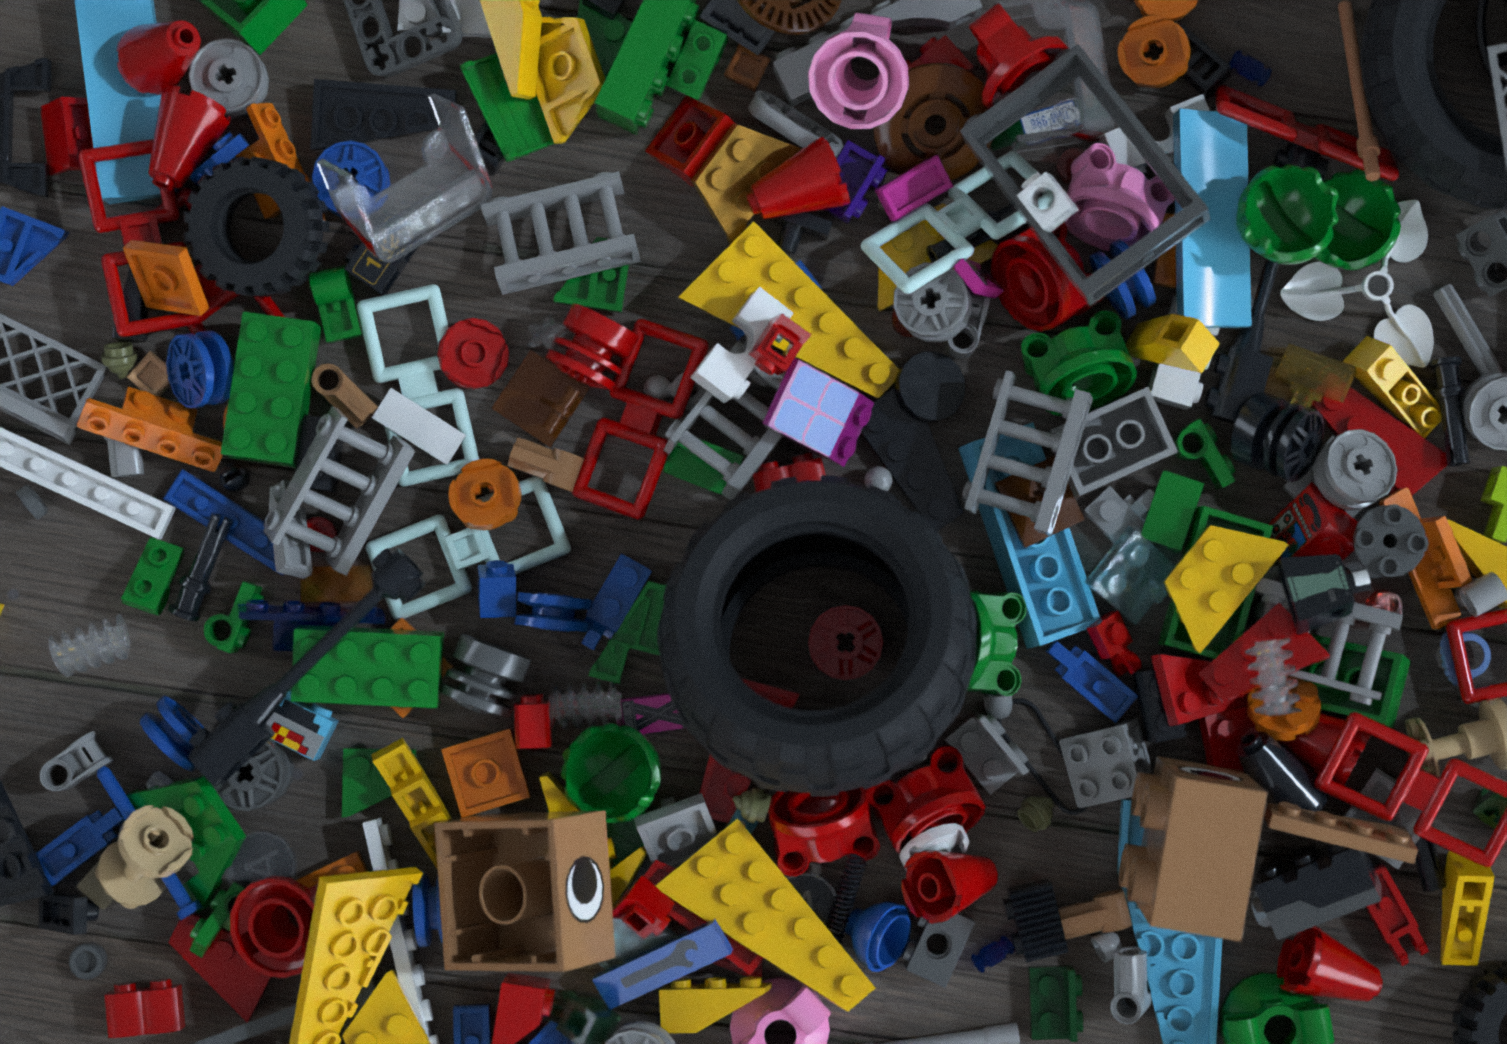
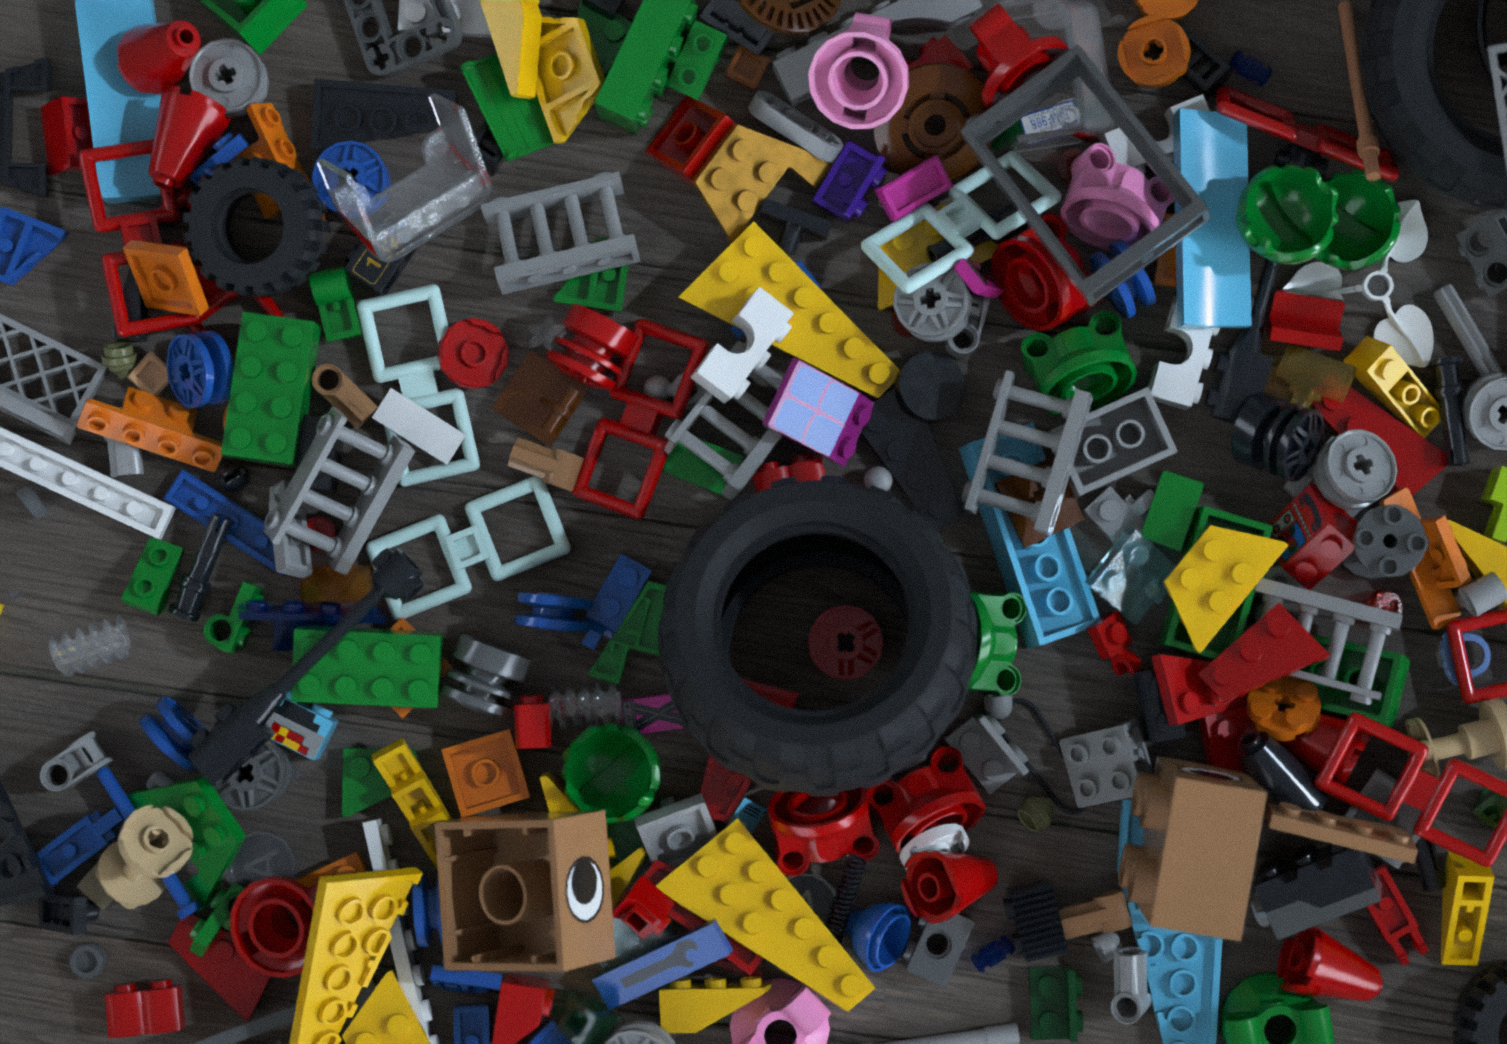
orange plate [448,459,522,530] -> none
blue brick [478,560,516,618] -> none
olive plate [733,787,771,824] -> none
red cone [746,137,850,219] -> none
red window [748,313,812,375] -> none
white brick [1017,172,1079,233] -> none
blue hinge [1045,641,1138,723] -> none
yellow slope [1126,313,1220,373] -> none
green plate [1172,419,1235,490] -> none
clear piece [1245,637,1302,716] -> none
black torso [1278,554,1371,635] -> none
none -> blue wing [430,960,502,994]
none -> red panel [1265,289,1345,351]

